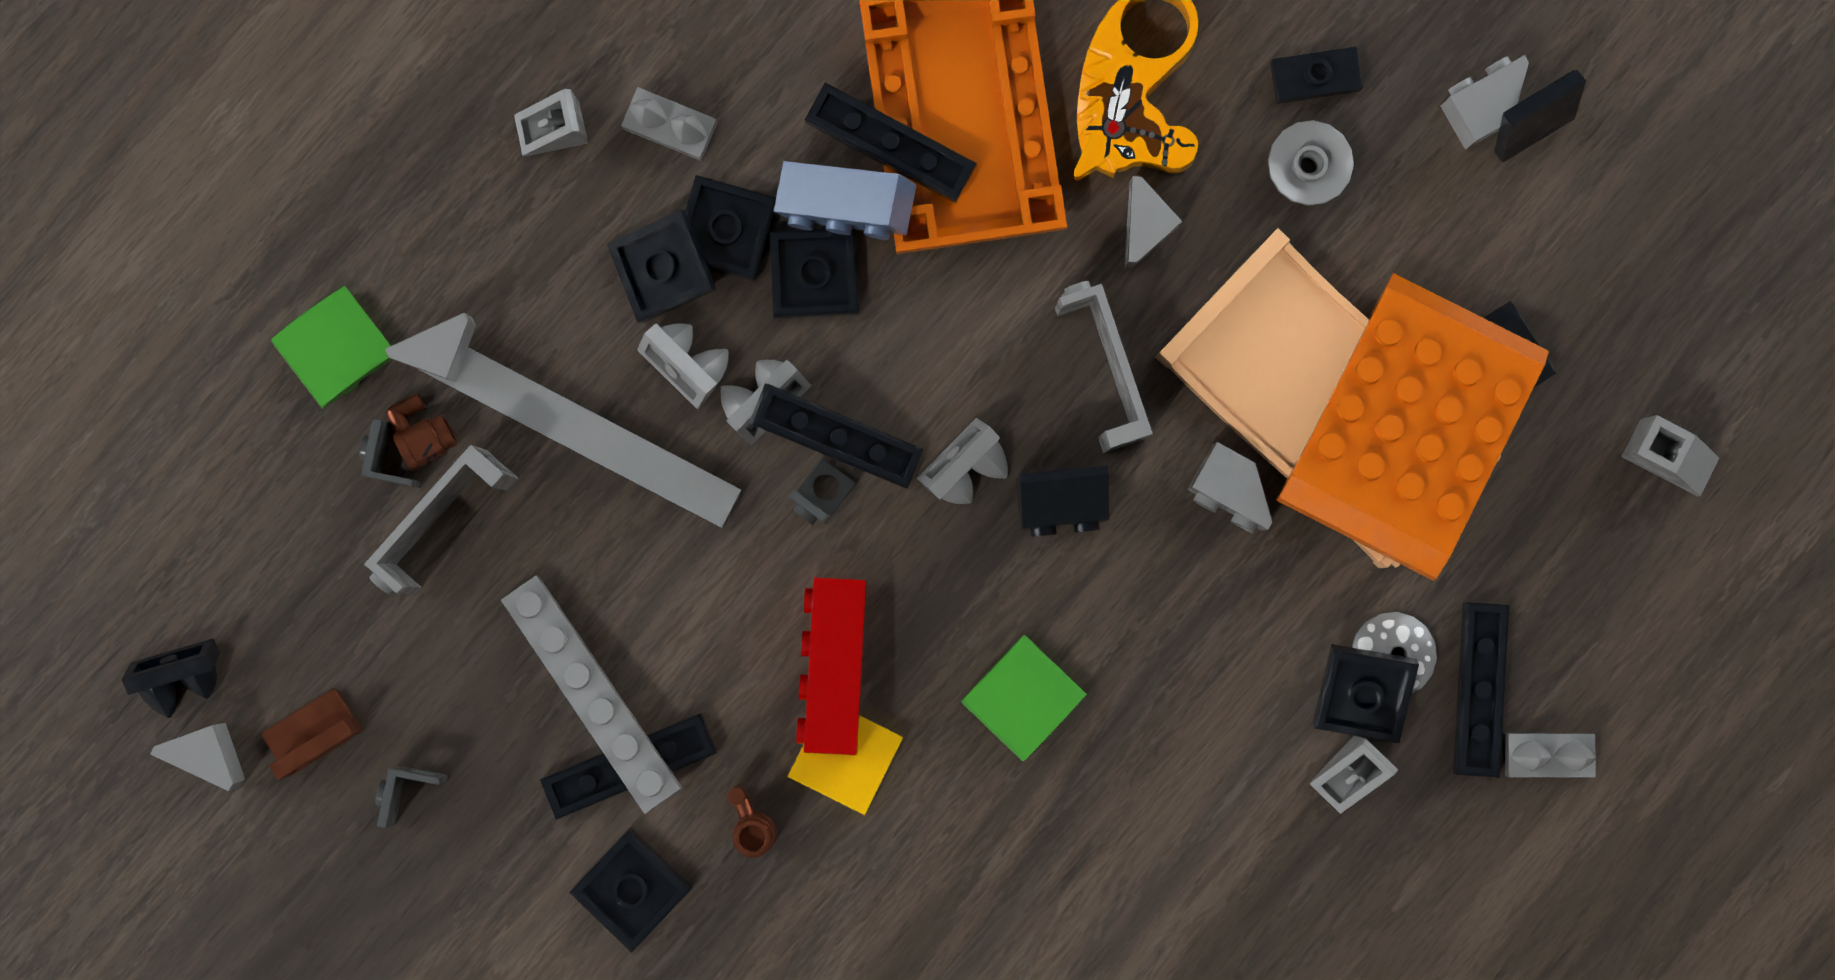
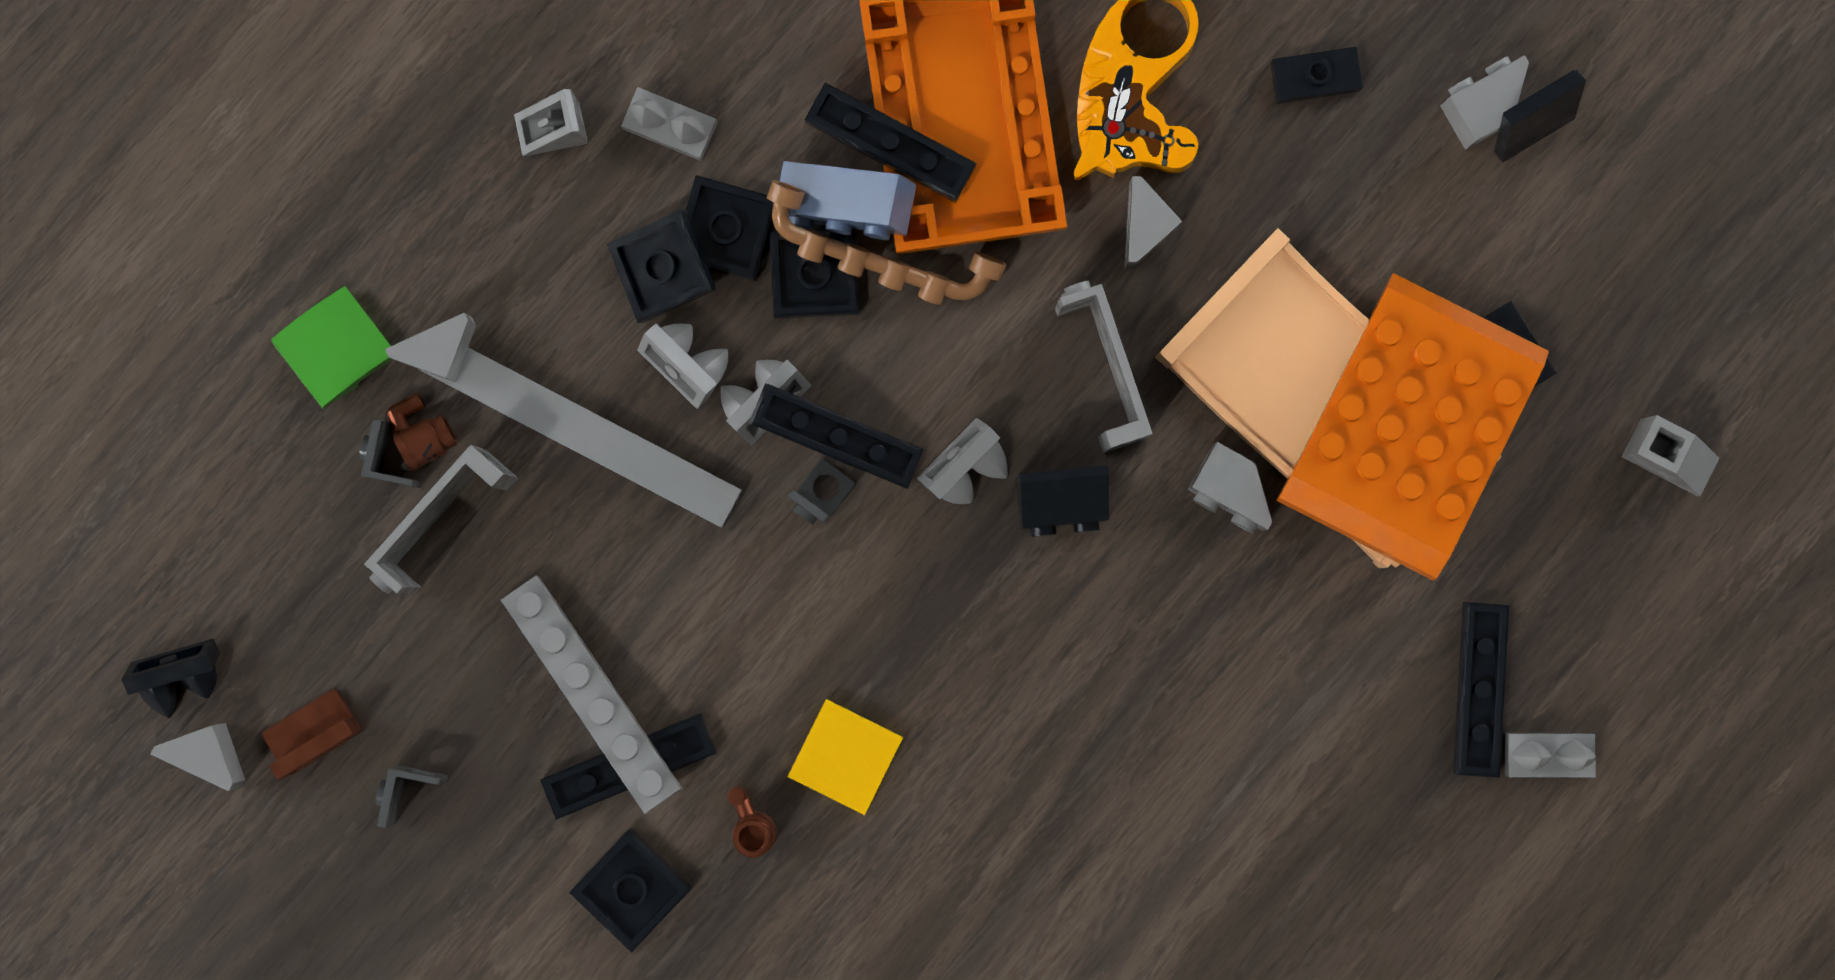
red brick [796,577,867,756] -> none
bright green slope [960,635,1087,761] -> none
light grey dish [1268,120,1354,206] -> none
light grey slope [1310,736,1398,814] -> none
black tile [1313,644,1419,743] -> none
light grey dish [1352,612,1437,693] -> none
none -> medium nougat bar [767,180,1007,305]

